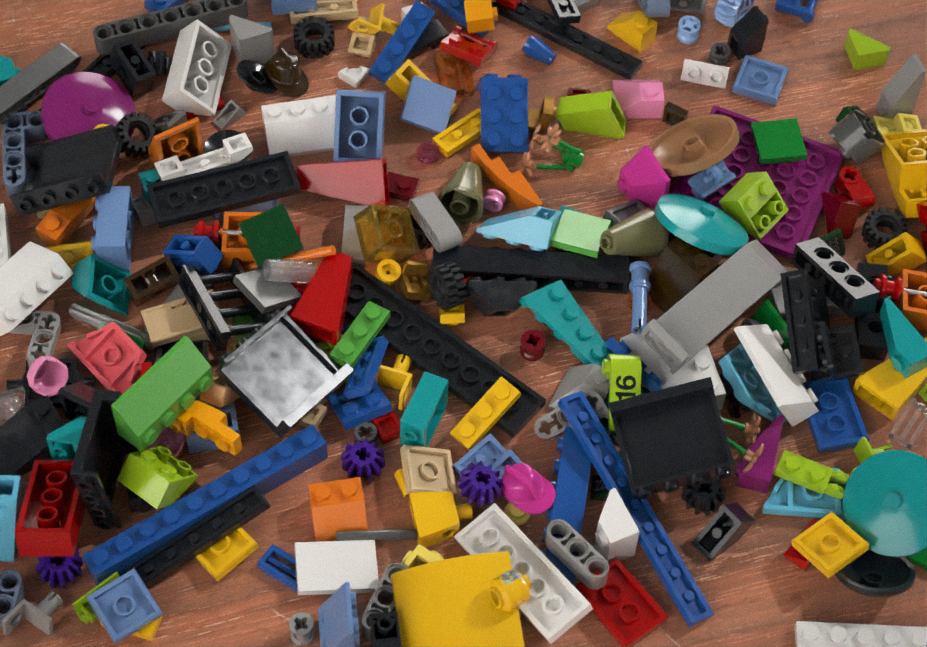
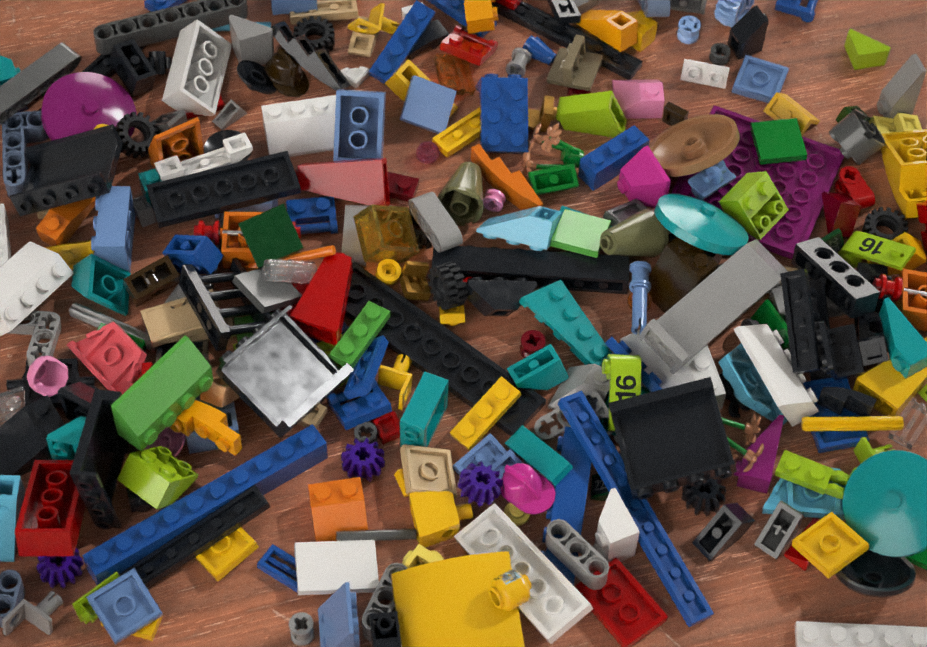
none -> black slope [271,21,351,90]
none -> blue plate [286,196,338,234]
none -> light grey bush [505,47,531,78]
none -> teal tile [505,425,573,486]
none -> teal slope [507,344,569,390]
none -> green slope [528,163,579,196]
none -> dark tan bracket [547,35,603,91]
none -> light orange slope [576,10,638,52]
none -> blue brick [578,125,650,191]
none -> dark grey slope [754,500,804,559]
none -> yellow panel [763,92,820,136]
none -> yellow axle [801,416,904,431]
none -> black slope [817,387,877,416]
none -> lime door [838,231,916,271]
none -> black plate [858,334,889,366]

